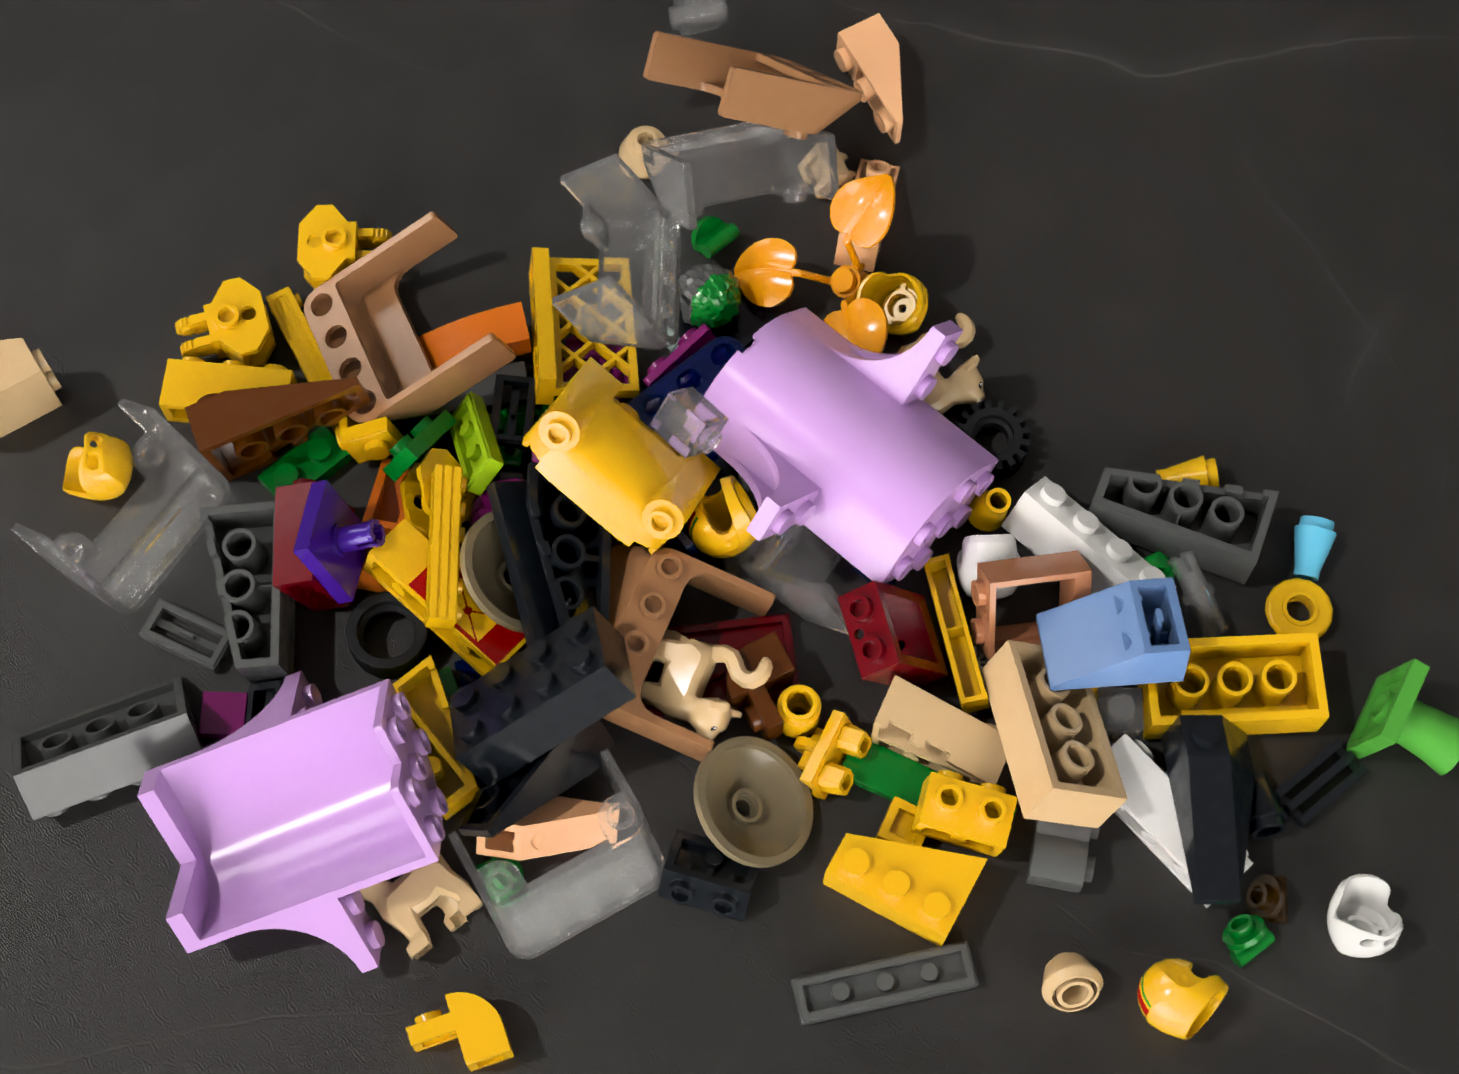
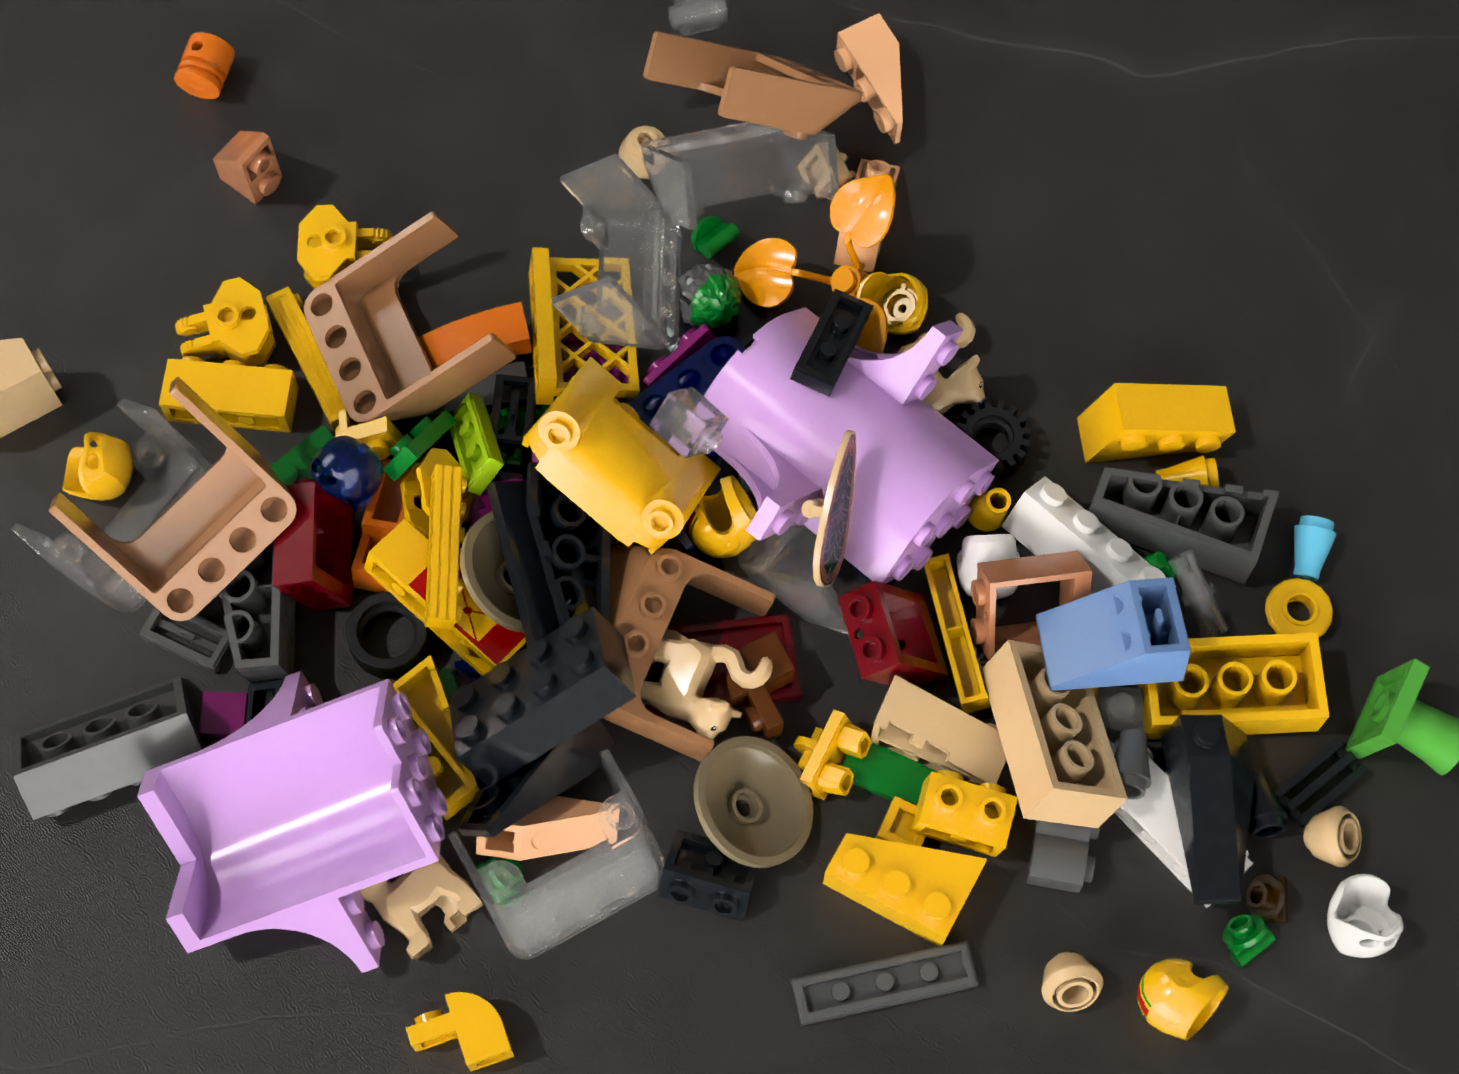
reddish brown wedge [185,377,371,482] -> none
dark purple tile [293,480,385,604] -> none
yellow brick [777,684,821,739] -> none
none -> medium nougat windscreen [49,377,297,621]
none -> orange piece [174,32,235,99]
none -> nougat slope [213,131,283,205]
none -> clear blue helmet [308,435,384,513]
none -> black tile [790,289,874,397]
none -> shield [801,430,857,588]
none -> yellow wedge [1077,383,1236,464]
none -> dark grey cone [1114,729,1151,799]
none -> tan cone [1303,806,1362,867]

